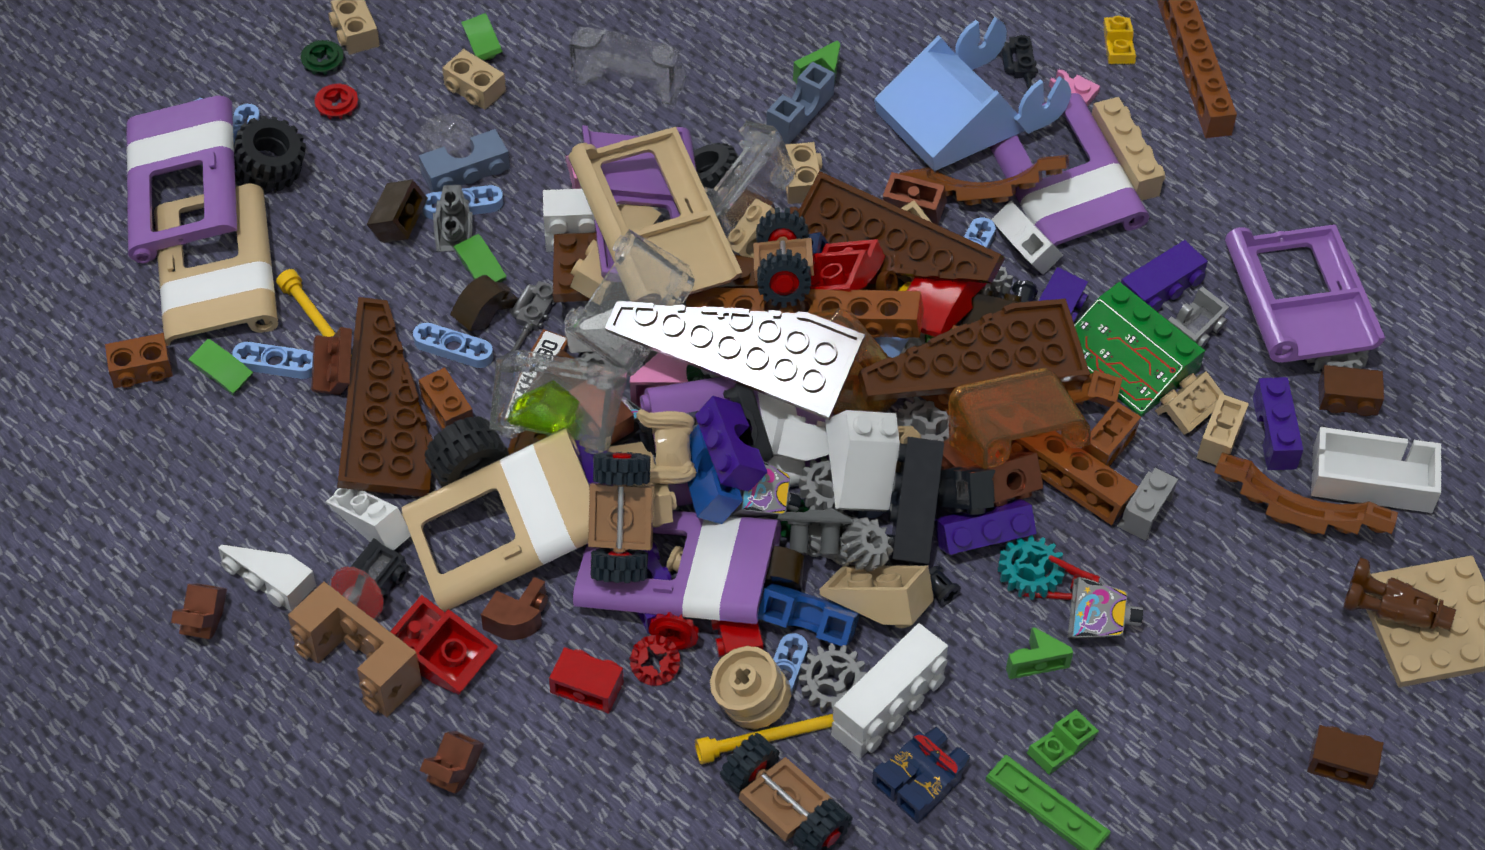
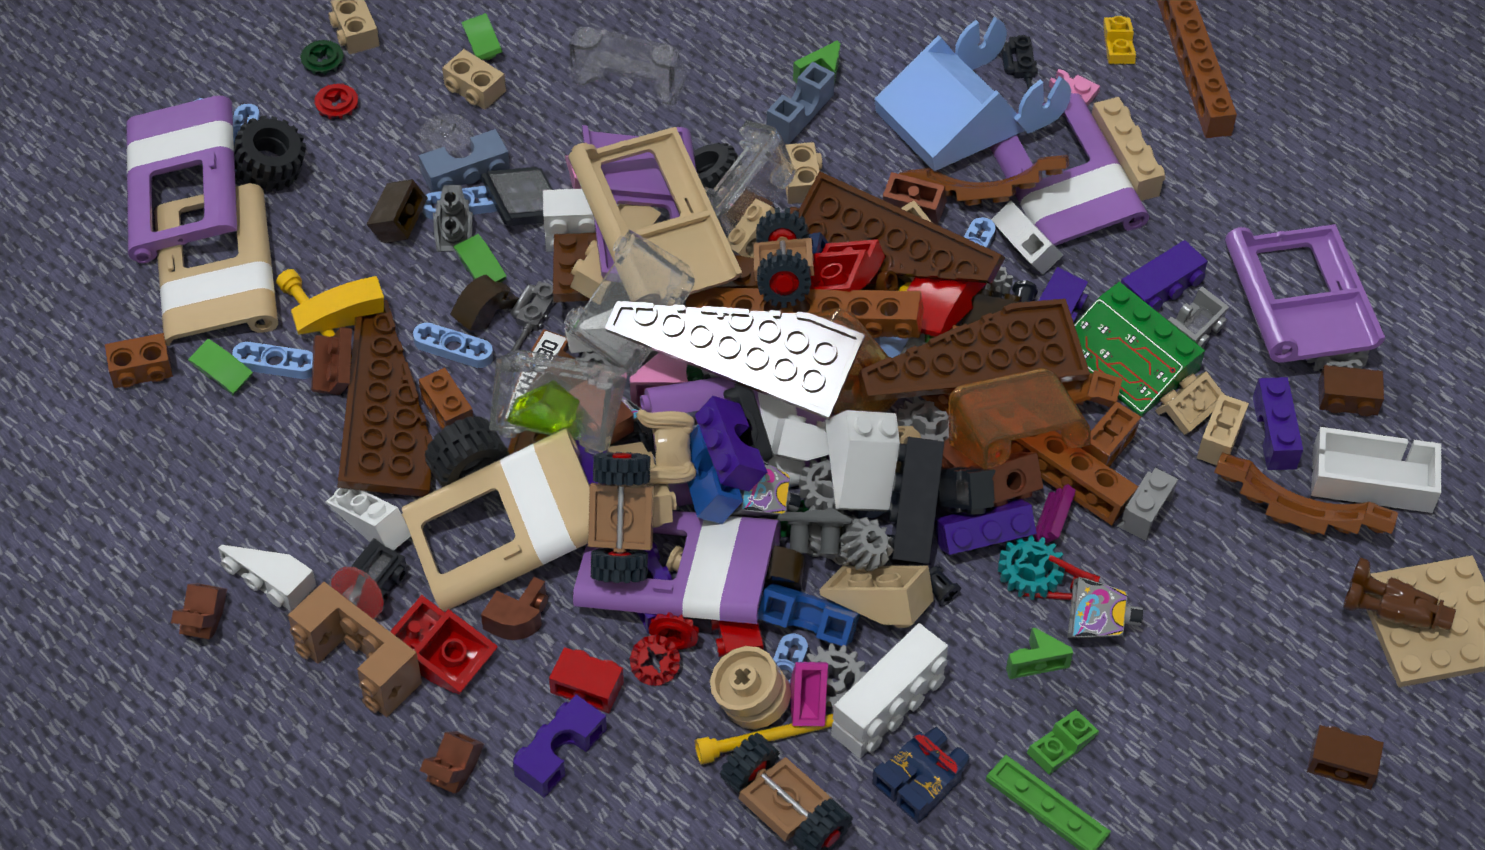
none -> yellow slope [291,276,384,335]
none -> clear piece [480,167,553,226]
none -> dark purple arch [513,694,607,798]
none -> dark pink slope [790,662,828,726]
none -> magenta tile [1033,484,1075,544]

